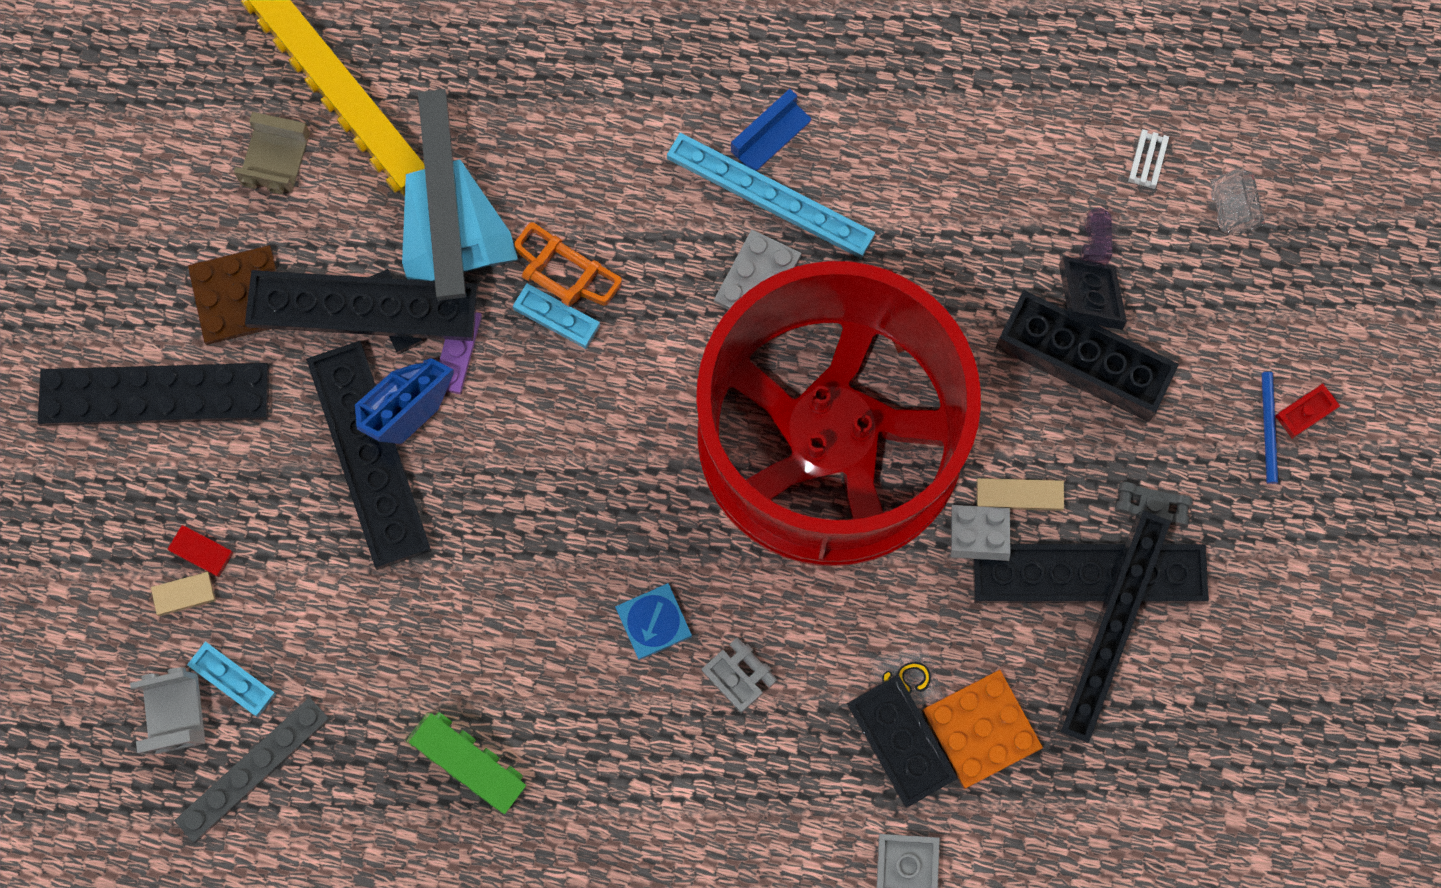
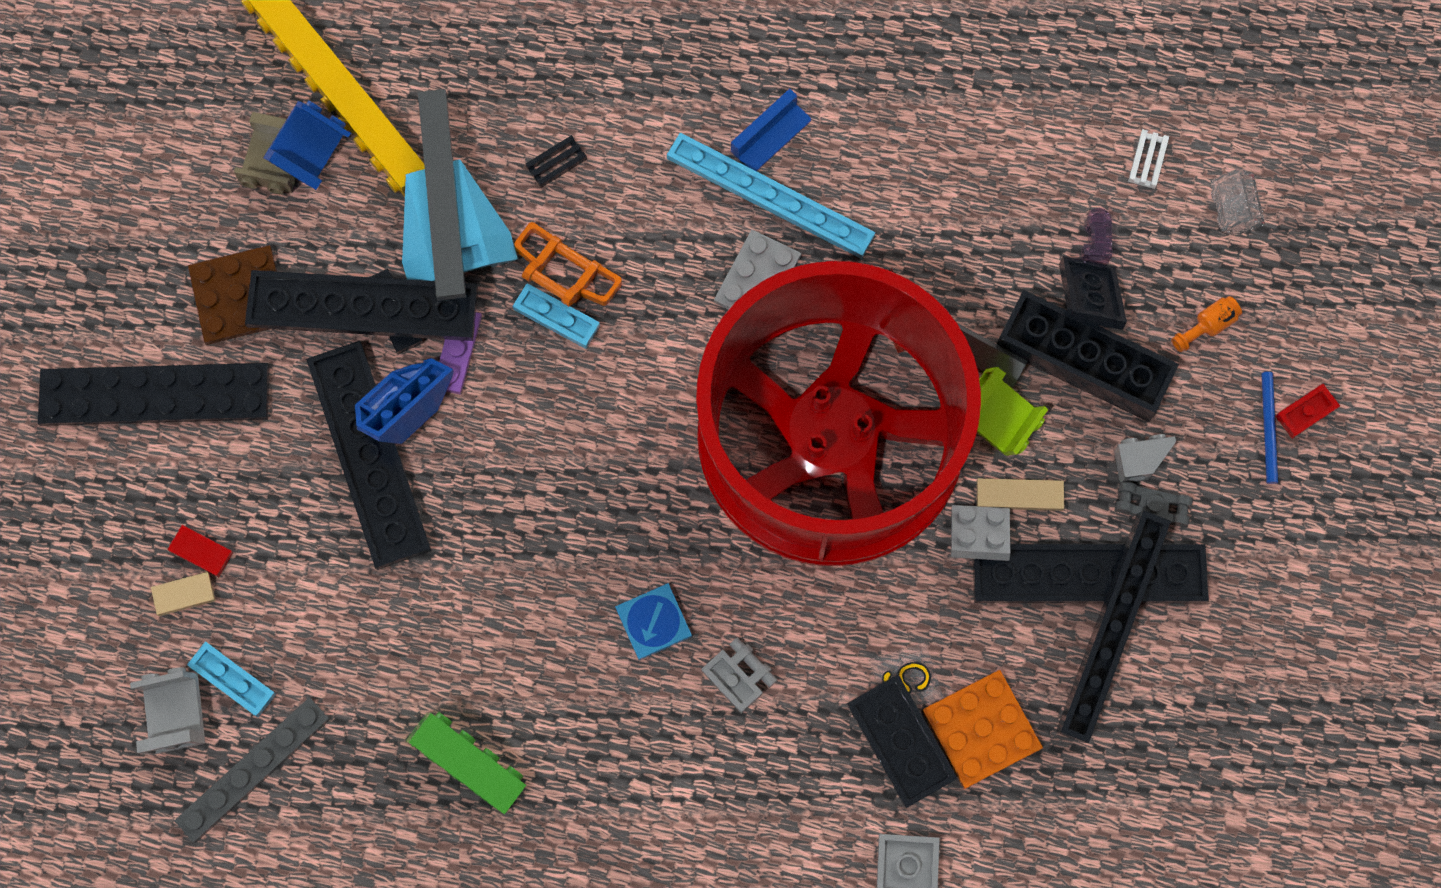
none -> blue panel [263,100,351,190]
none -> black tile [525,135,587,188]
none -> dark grey tile [957,323,1028,387]
none -> lime panel [977,367,1048,456]
none -> light grey slope [1114,434,1176,483]
none -> orange piece [1171,296,1242,352]

